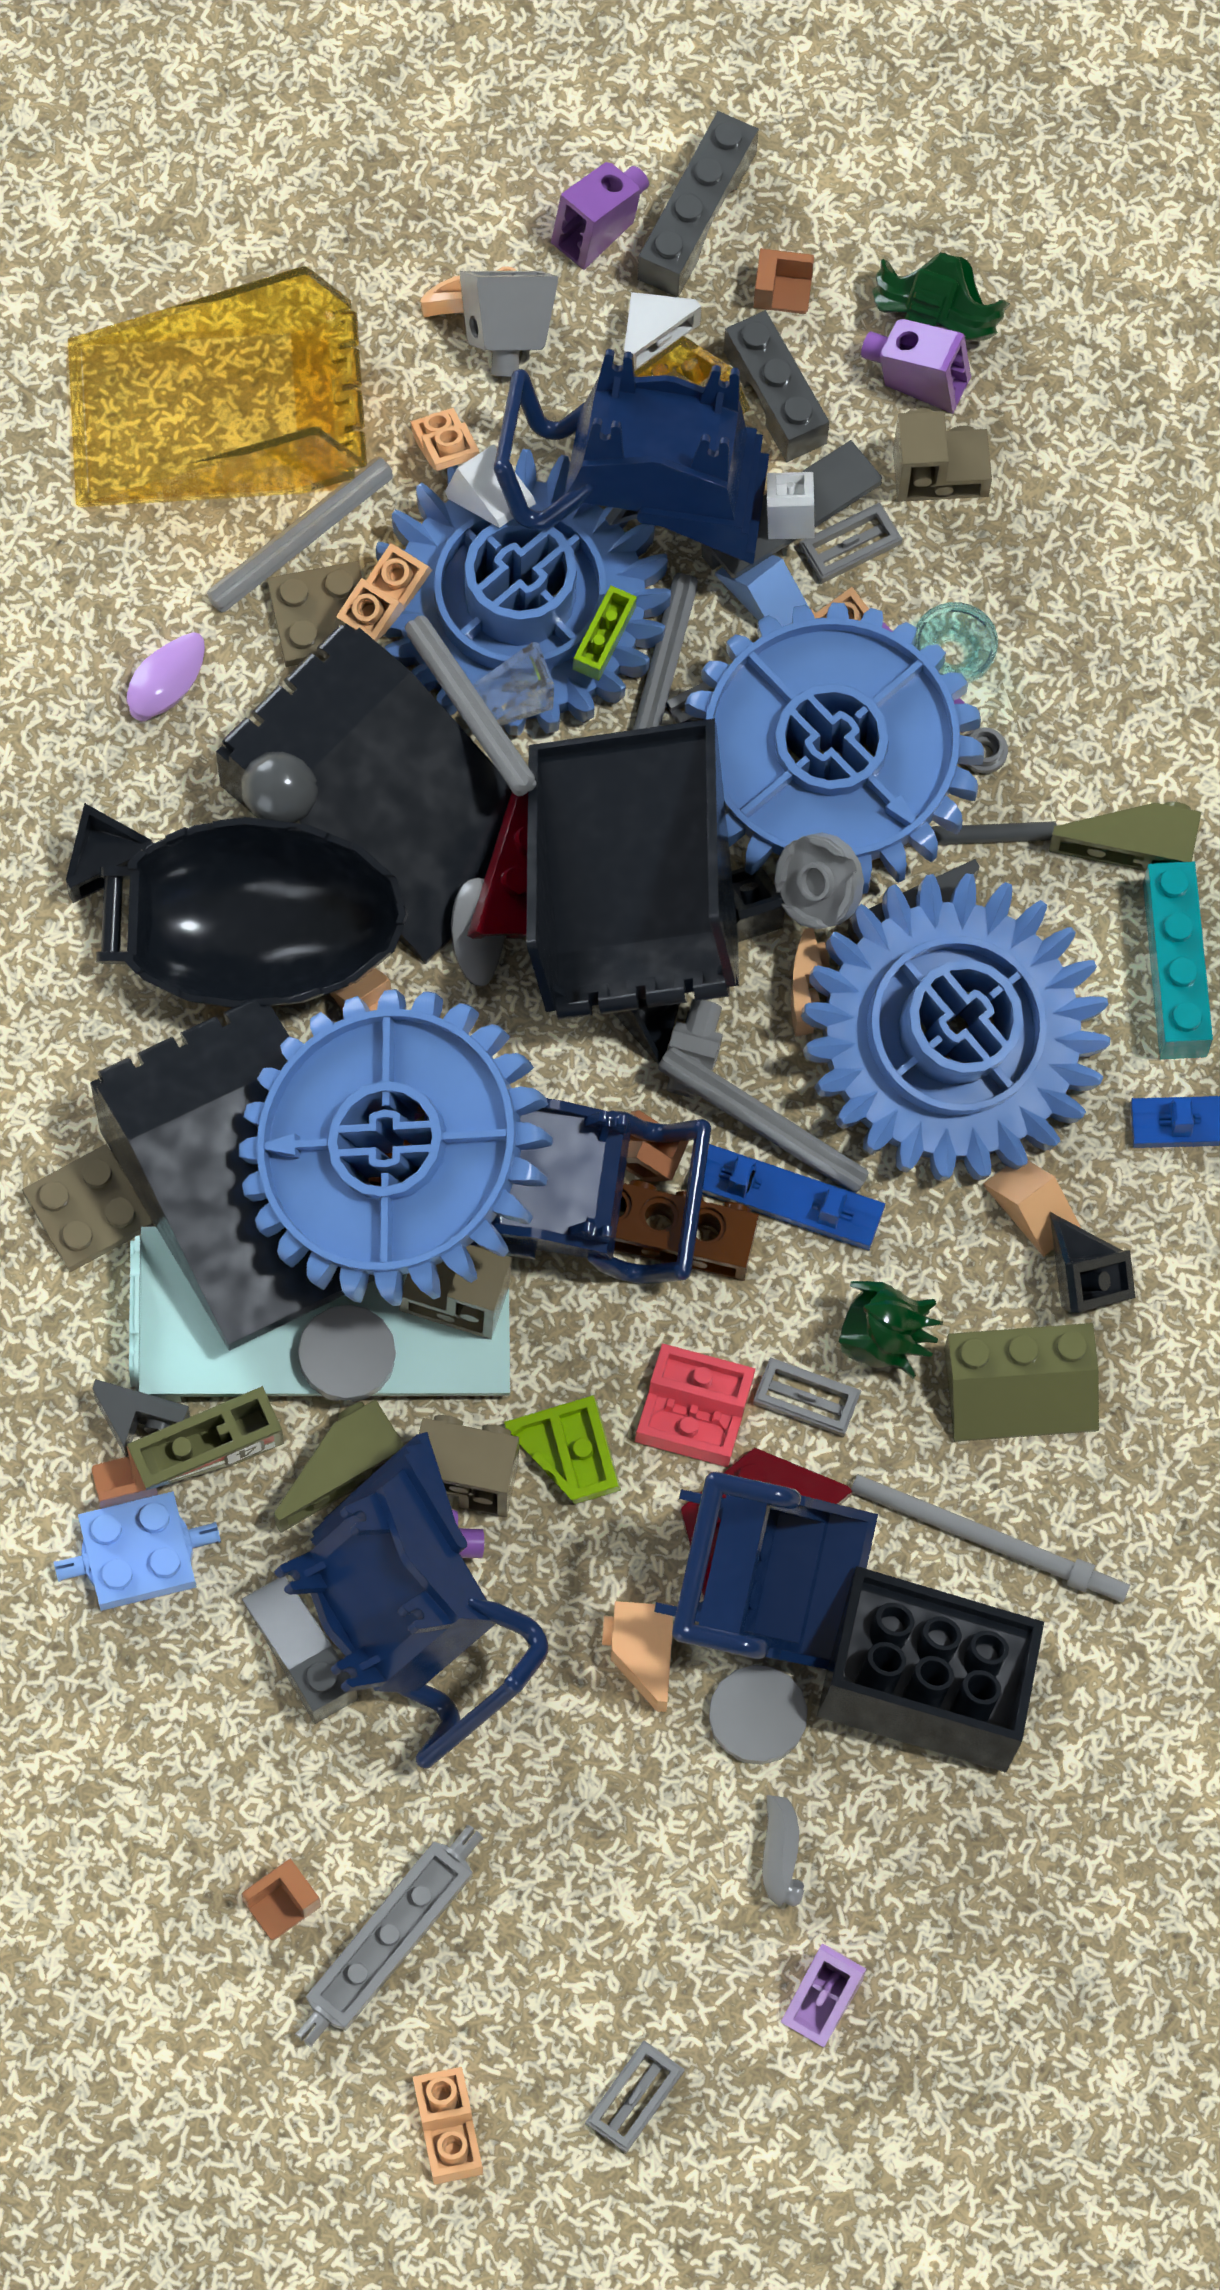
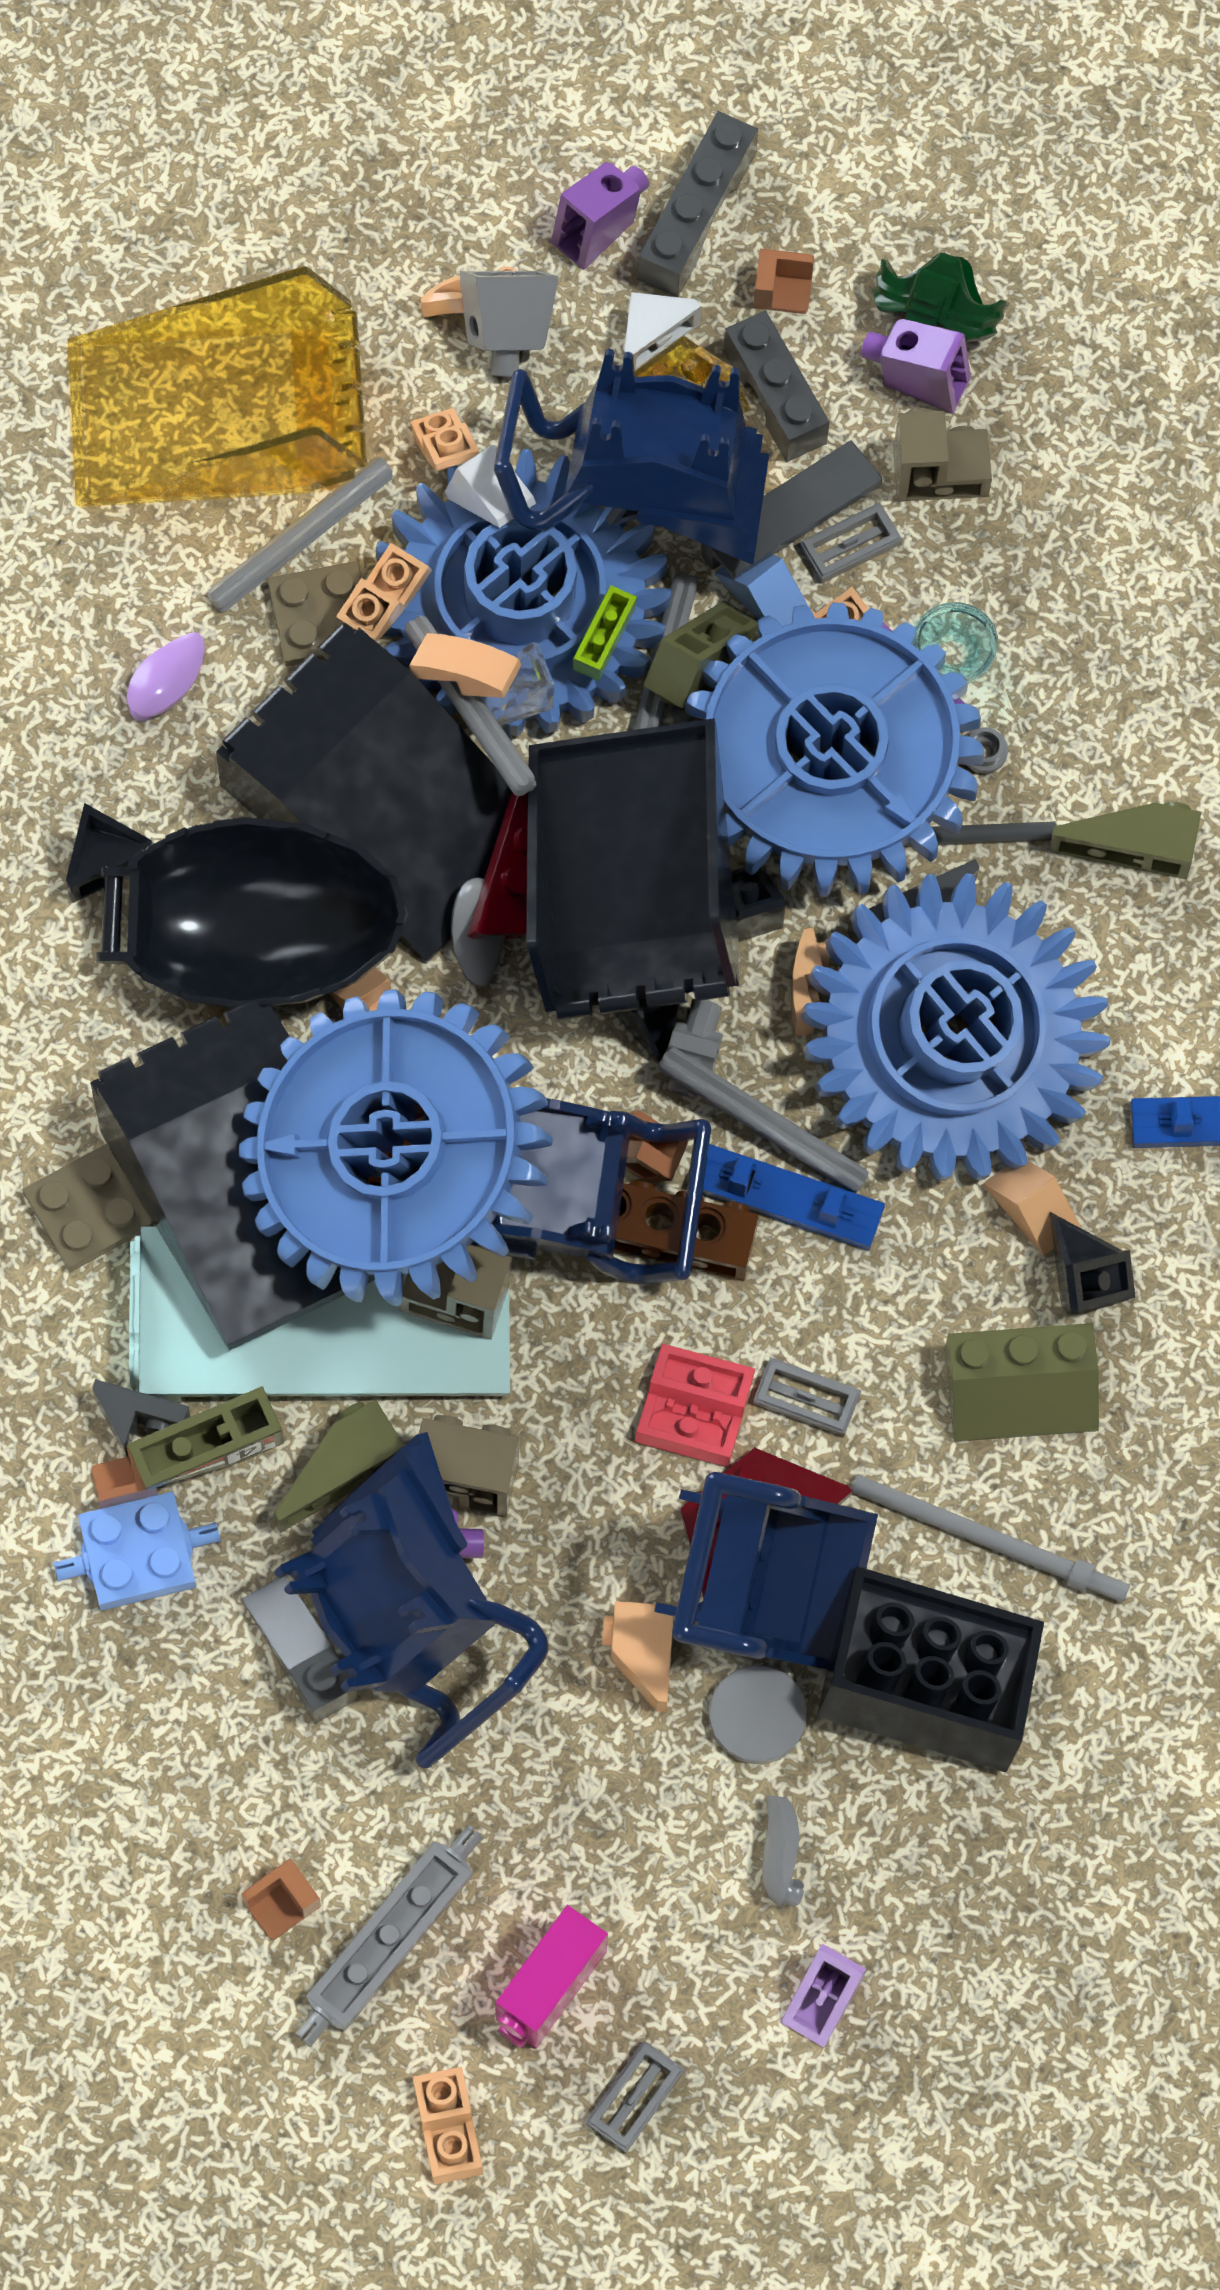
dark grey hair [241,752,318,823] -> none
light grey tile [298,1305,396,1402] -> none
lime wing [504,1395,621,1504] -> none
white slope [767,472,815,539] -> none
light grey tile [774,832,864,929] -> none
dark green hair [839,1281,943,1379] -> none
teal brick [1143,861,1213,1060] -> none
none -> light nougat slope [409,633,521,698]
none -> dark pink brick [495,1904,608,2049]
none -> olive slope [643,600,758,708]

